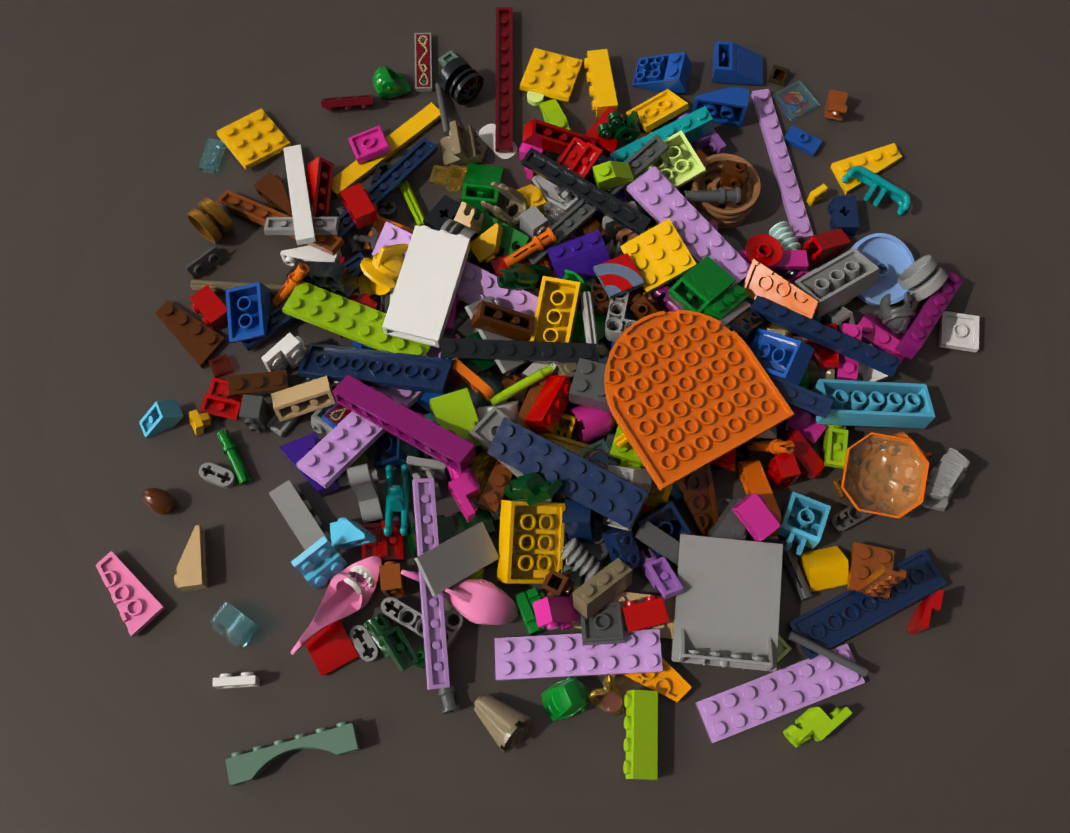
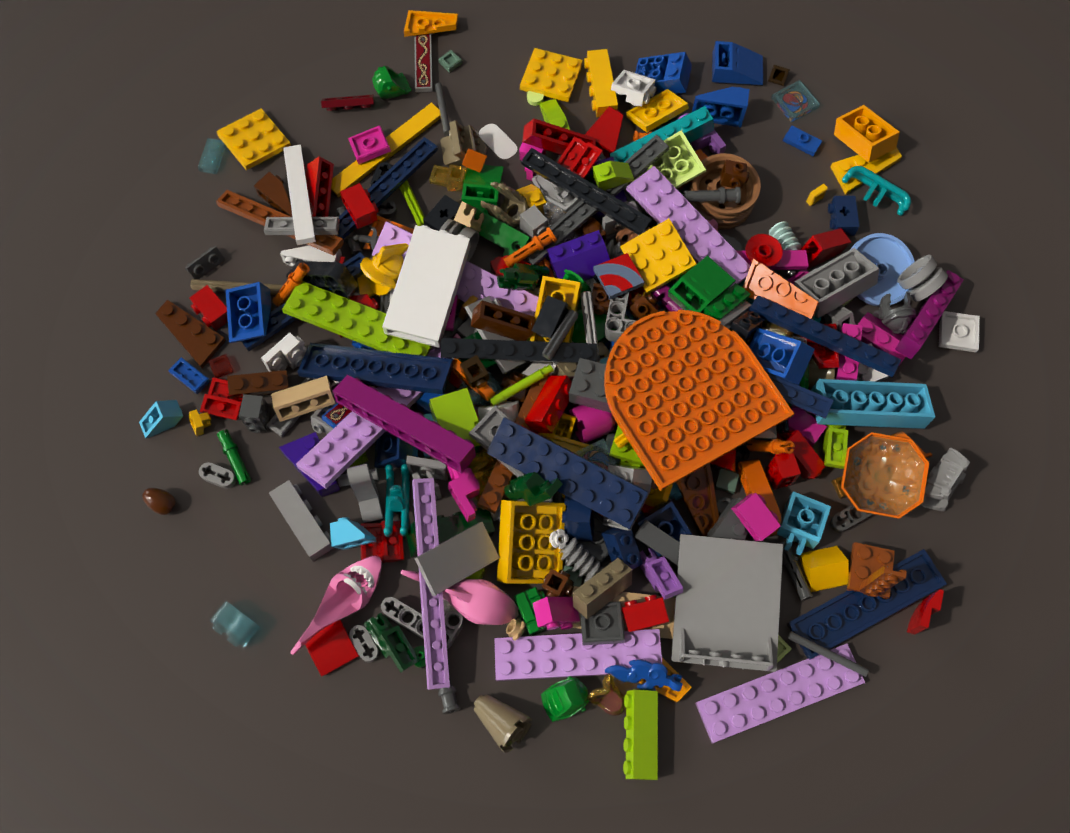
bright pink wing [96,551,165,638] -> none
tan slope [174,525,208,592] -> none
pearl gold wheel [186,197,234,244] -> none
white plate [213,672,260,689] -> none
sand green arch [225,721,361,786] -> none
medium azure plate [291,536,348,590] -> none
dark orange brick [379,561,407,597] -> none
black wheel [438,57,484,105] -> none
yellow slope [470,223,503,264] -> none
dark red plate [495,7,513,152] -> none
dark green piece [597,111,641,144] -> none
lavender plate [751,89,813,241] -> none
lime plate [783,706,852,748] -> none
dark orange brick [824,90,848,121] -> none
none -> blue plate [168,357,210,395]
none -> light orange wing [404,10,458,37]
none -> pearl gold tile [459,295,478,320]
none -> dark brown brick [460,355,489,389]
none -> orange slope [462,148,487,173]
none -> tan plate [506,619,525,641]
none -> black hinge [532,295,571,340]
none -> dark grey axle [542,310,578,360]
none -> white plate [549,529,569,549]
none -> blue piece [605,660,683,691]
none -> white plate [611,70,656,107]
none -> sand green tile [715,469,740,494]
none -> light orange brick [834,105,900,163]

